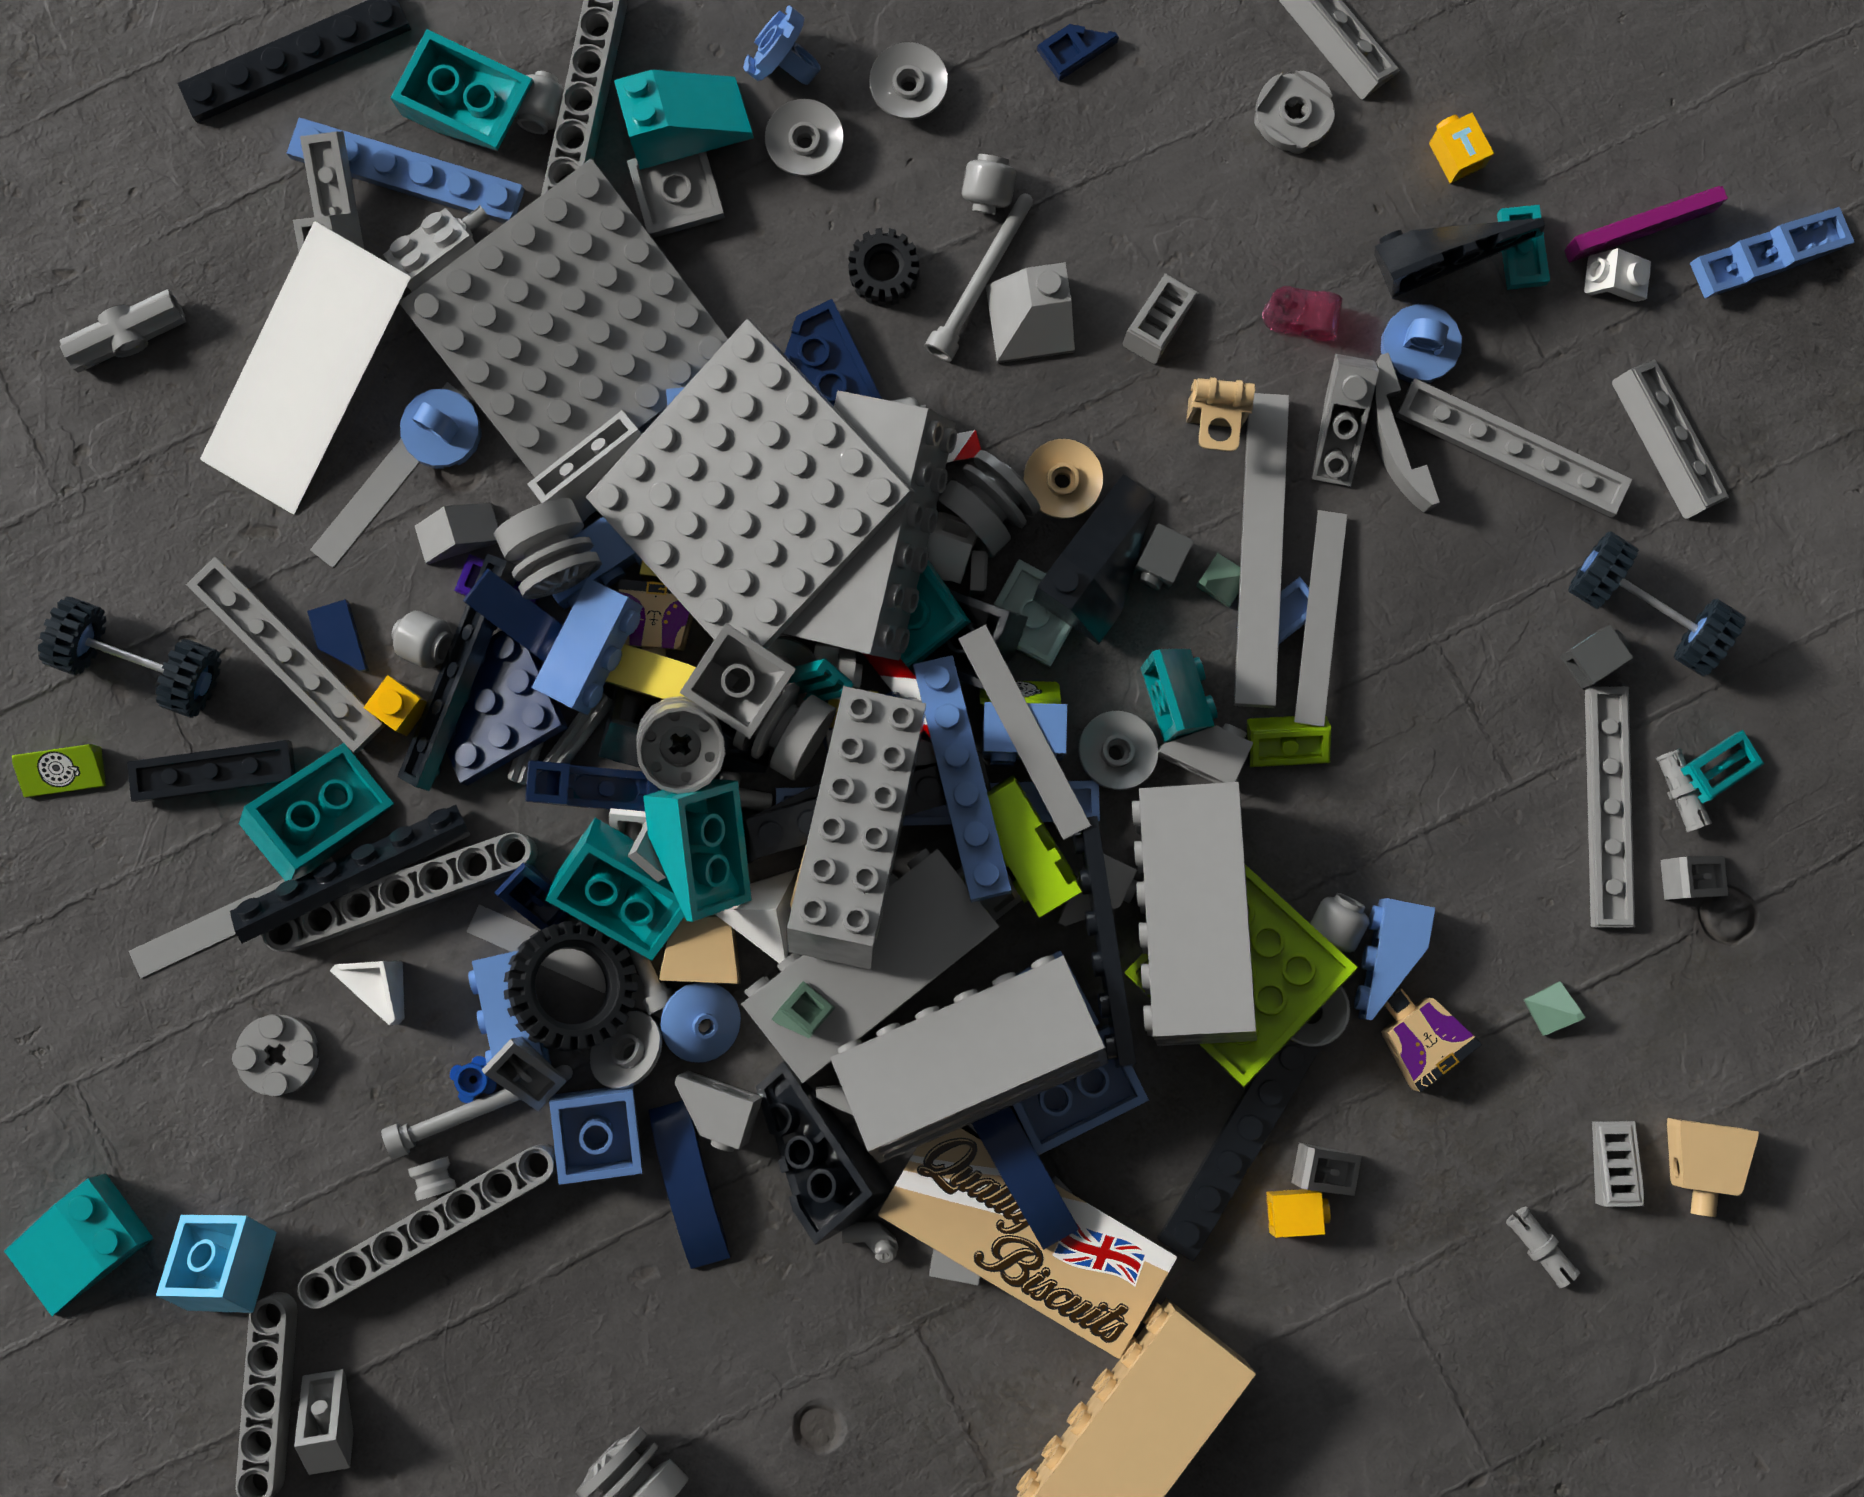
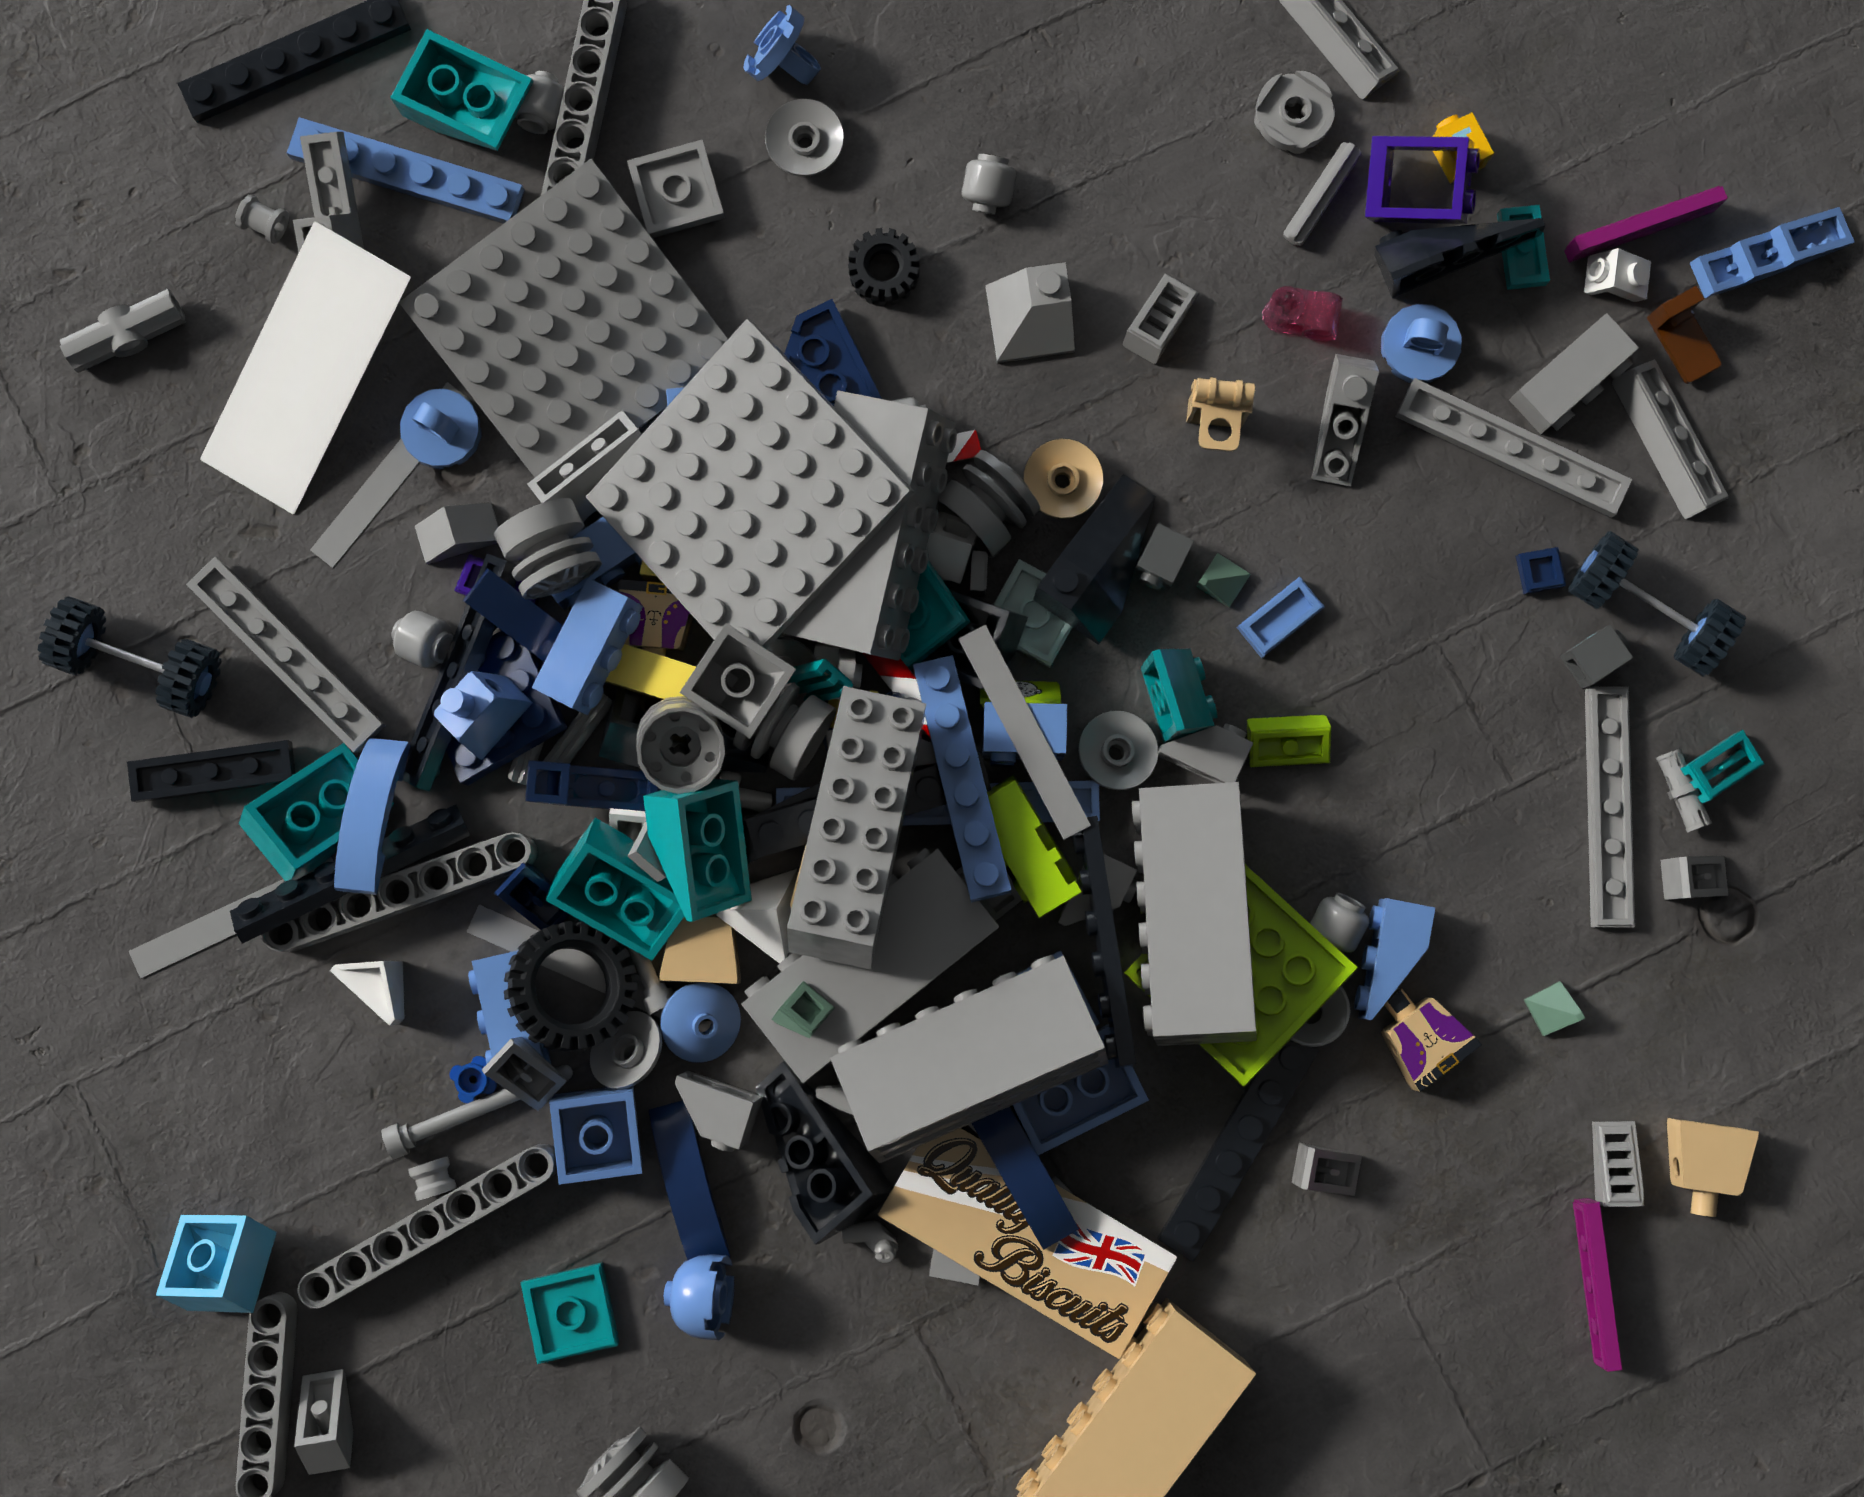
teal slope [4,1174,154,1316] -> none
lime slope [12,744,106,798] -> none
light grey plate [232,1014,319,1096] -> none
dark blue tile [307,599,369,673] -> none
yellow brick [363,675,427,736] -> none
light grey plate [383,205,490,292] -> none
teal slope [614,70,754,170] -> none
light grey dish [869,42,948,120] -> none
light grey piece [924,193,1033,362] -> none
dark blue tile [1037,24,1119,81] -> none
light grey tile [1234,393,1289,708] -> none
yellow brick [1266,1189,1331,1238] -> none
light grey sticker [1294,510,1347,727] -> none
light grey slope [1369,353,1440,513] -> none
light grey pin [1506,1206,1580,1288] -> none
none -> light grey bush [235,194,289,244]
none -> medium blue slope [334,738,410,895]
none -> medium blue torso [434,671,533,760]
none -> teal tile [520,1262,620,1364]
none -> medium blue cylinder [664,1254,734,1340]
none -> light grey axle [1283,142,1361,246]
none -> dark purple window [1365,136,1480,224]
none -> light grey brick [1509,313,1639,435]
none -> dark blue tile [1516,547,1566,595]
none -> magenta tile [1573,1198,1622,1372]
none -> reddish brown bracket [1647,286,1721,384]

